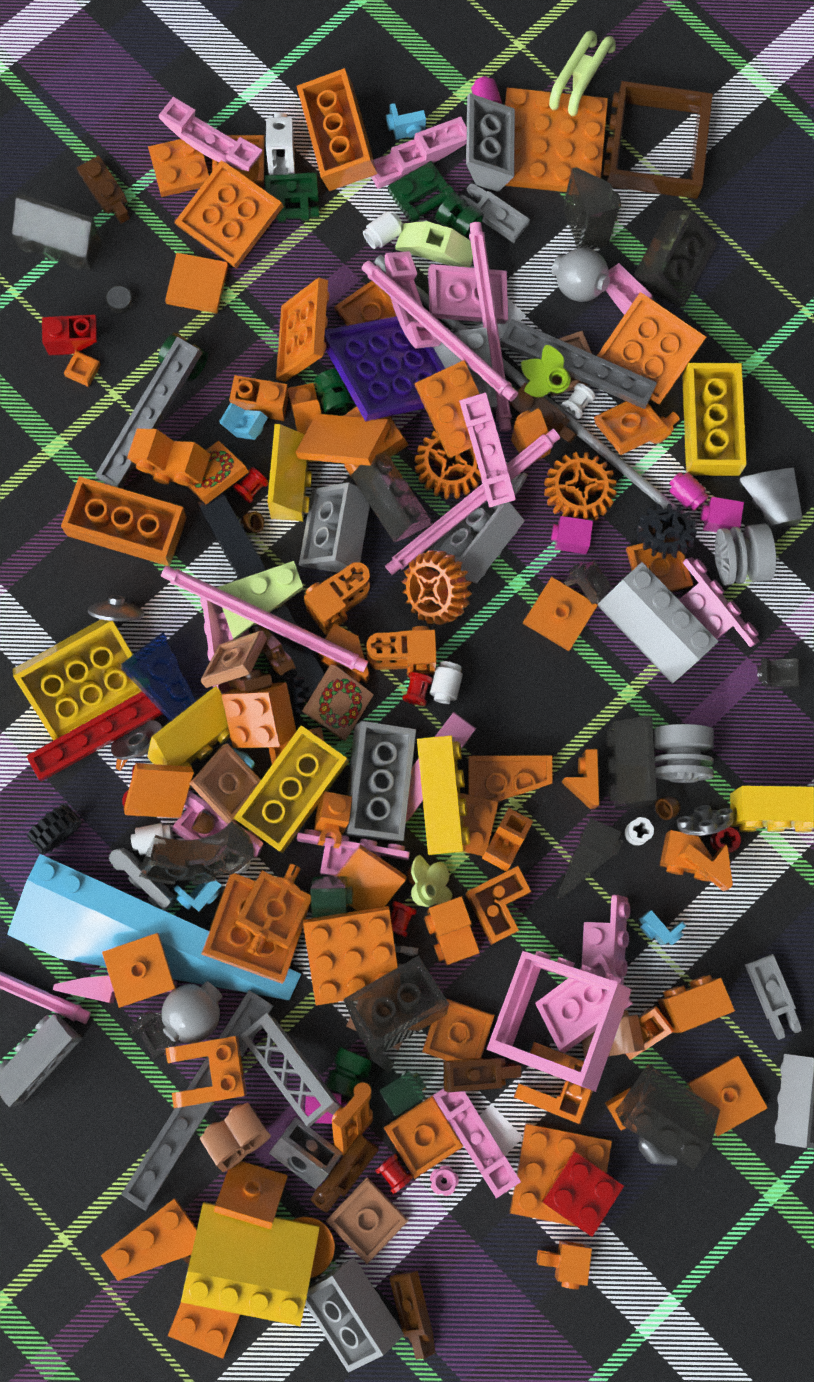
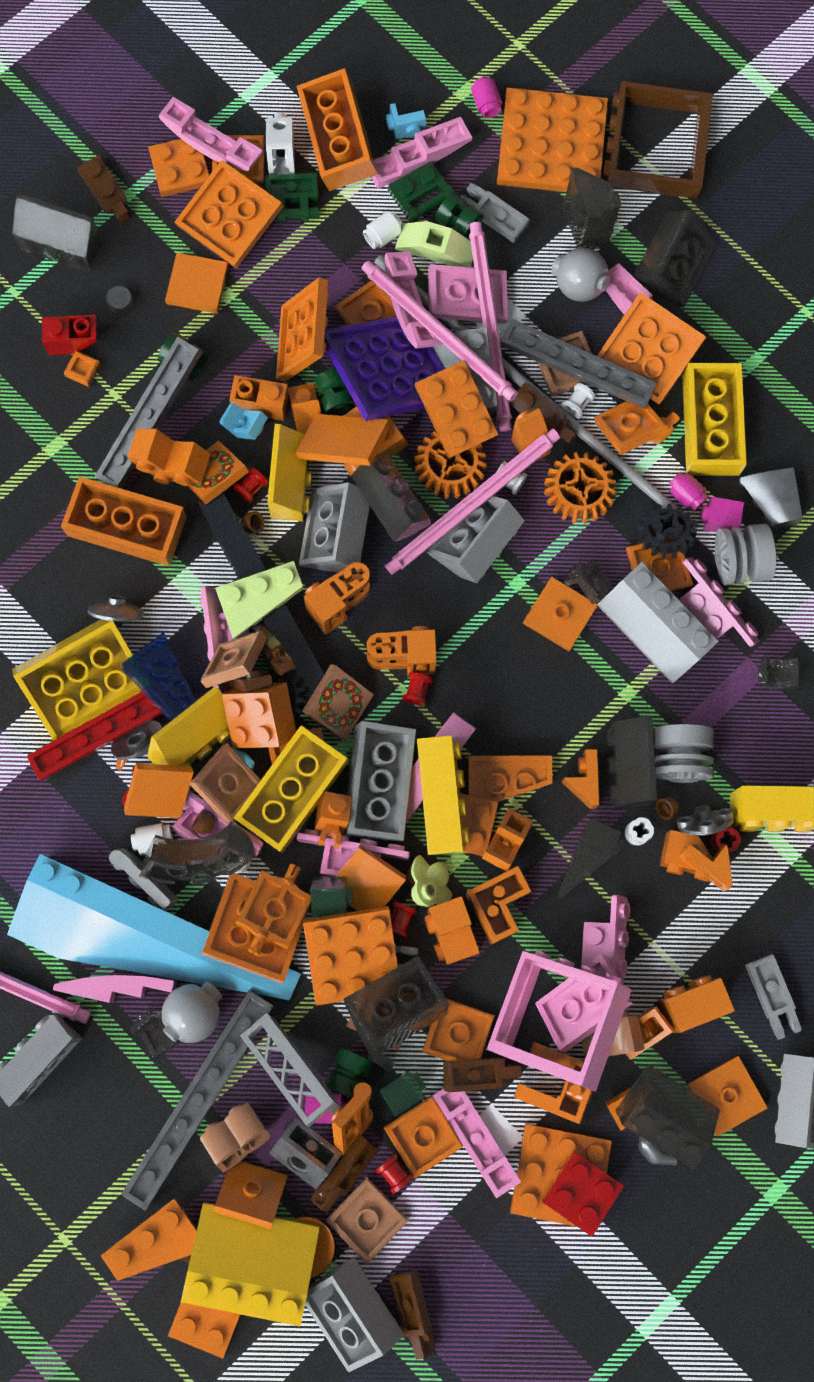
black tyre [27,804,82,855] -> none
orange plate [102,933,176,1008] -> none
bright pink piece [161,565,368,672] -> none
orange brick [165,1036,247,1108] -> none
medium azure bracket [174,874,222,911] -> none
orange slope [318,624,369,683] -> none
orange gear [401,550,472,625] -> none
white brick [430,661,463,704] -> none
bright pink plate [430,1166,459,1196] -> none
bright pink slope [459,393,516,507] -> none
light grey slope [466,93,515,192] -> none
lime plate [521,345,571,397] -> none
orange brick [536,1240,592,1289] -> none
yellowish green piece [549,30,616,116] -> none
dark pink brick [551,516,593,554] -> none
medium azure bracket [638,910,686,945] -> none

